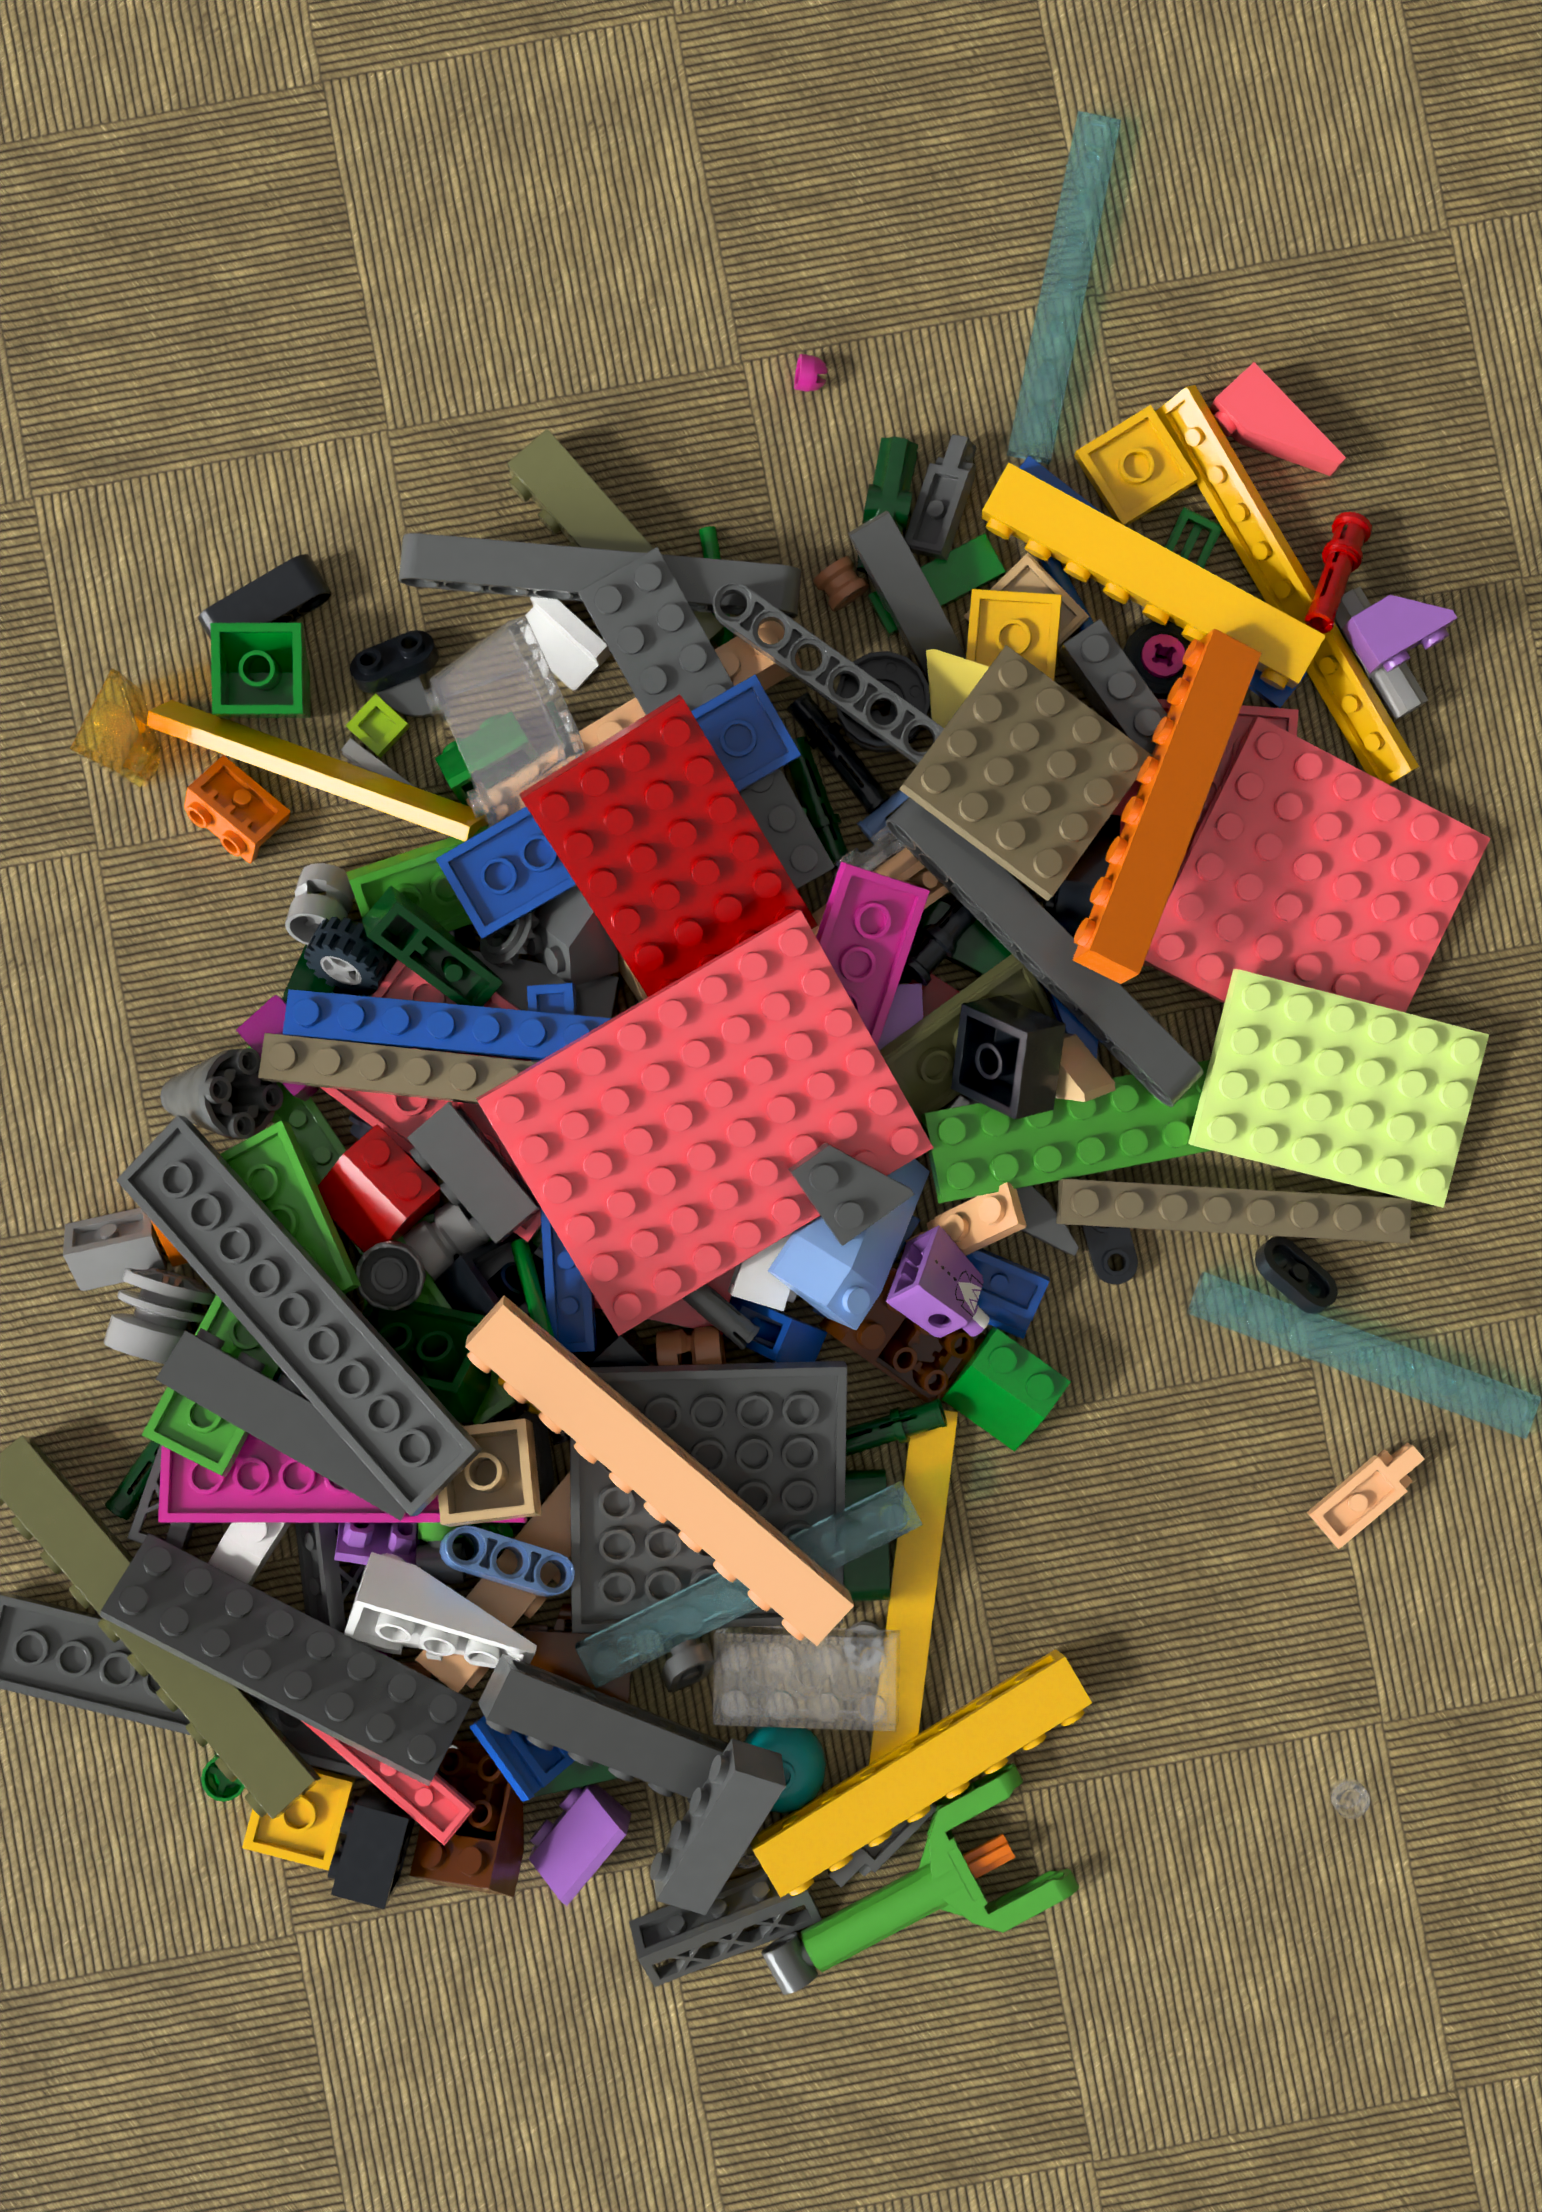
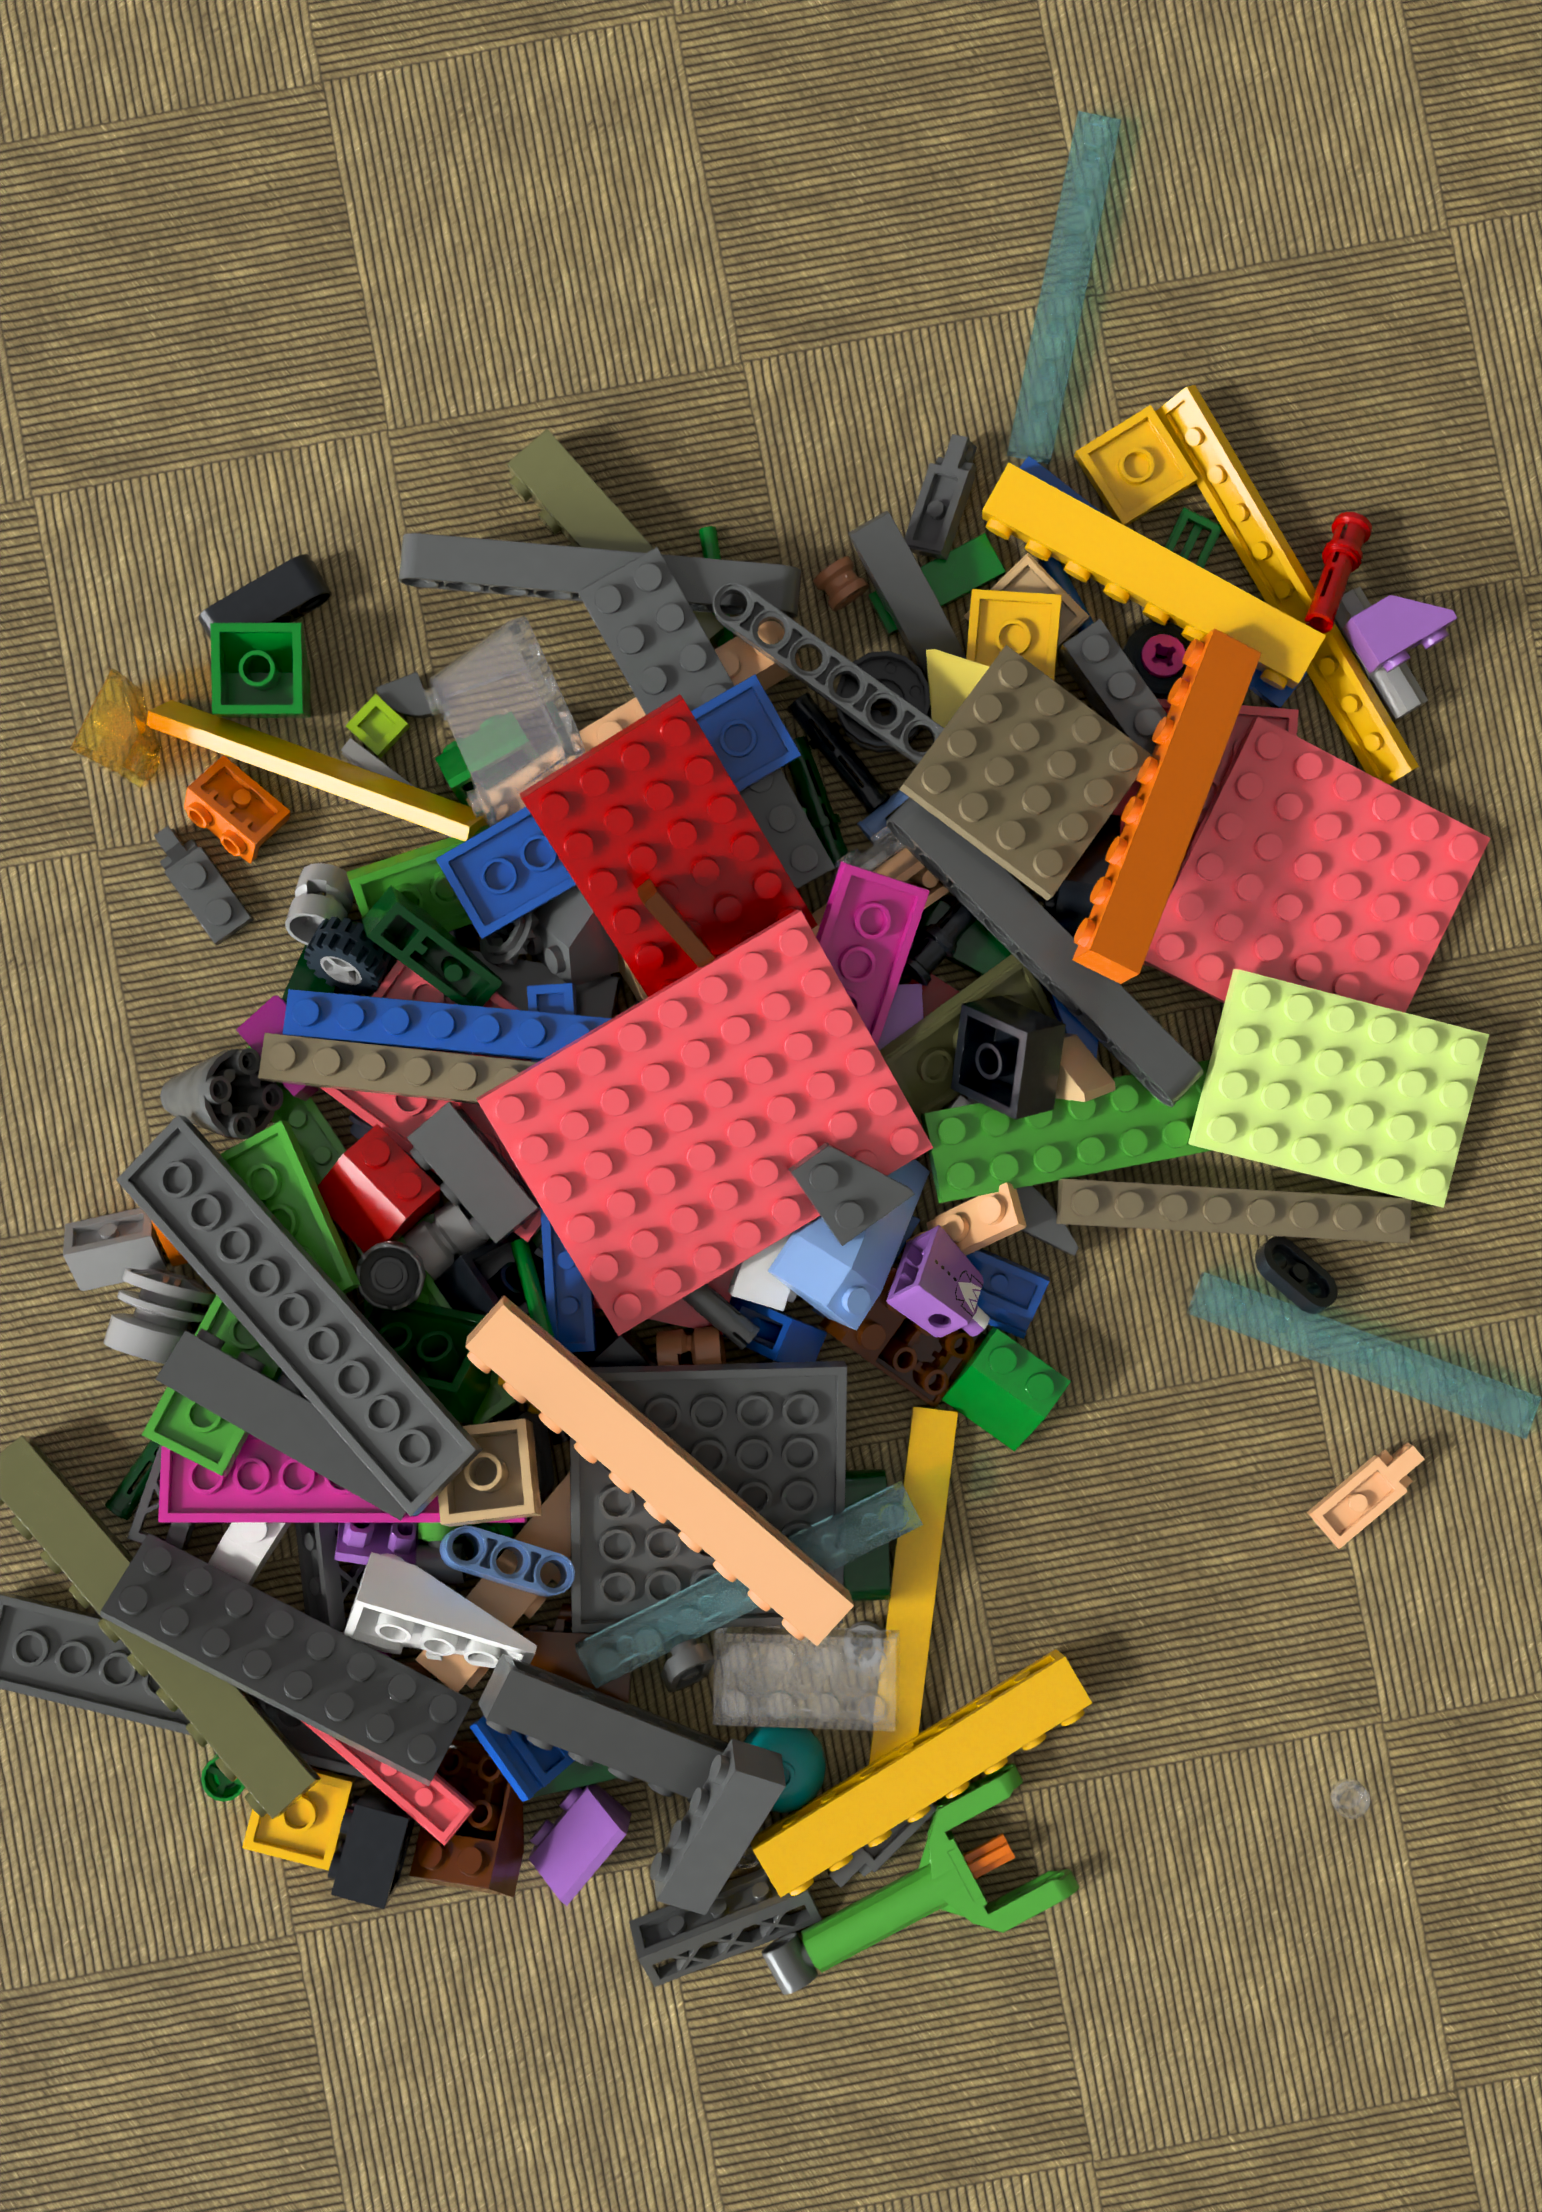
black plate [350,630,439,693] -> none
white panel [511,597,611,691] -> none
dark pink hinge [794,354,828,392] -> none
dark green pin [846,1398,947,1456] -> none
dark green piece [857,436,918,575] -> none
black plate [1080,1225,1138,1285] -> none
coral slope [1210,362,1346,476] -> none
none -> dark grey hinge [154,826,254,945]
none -> reddish brown tile [637,878,716,968]

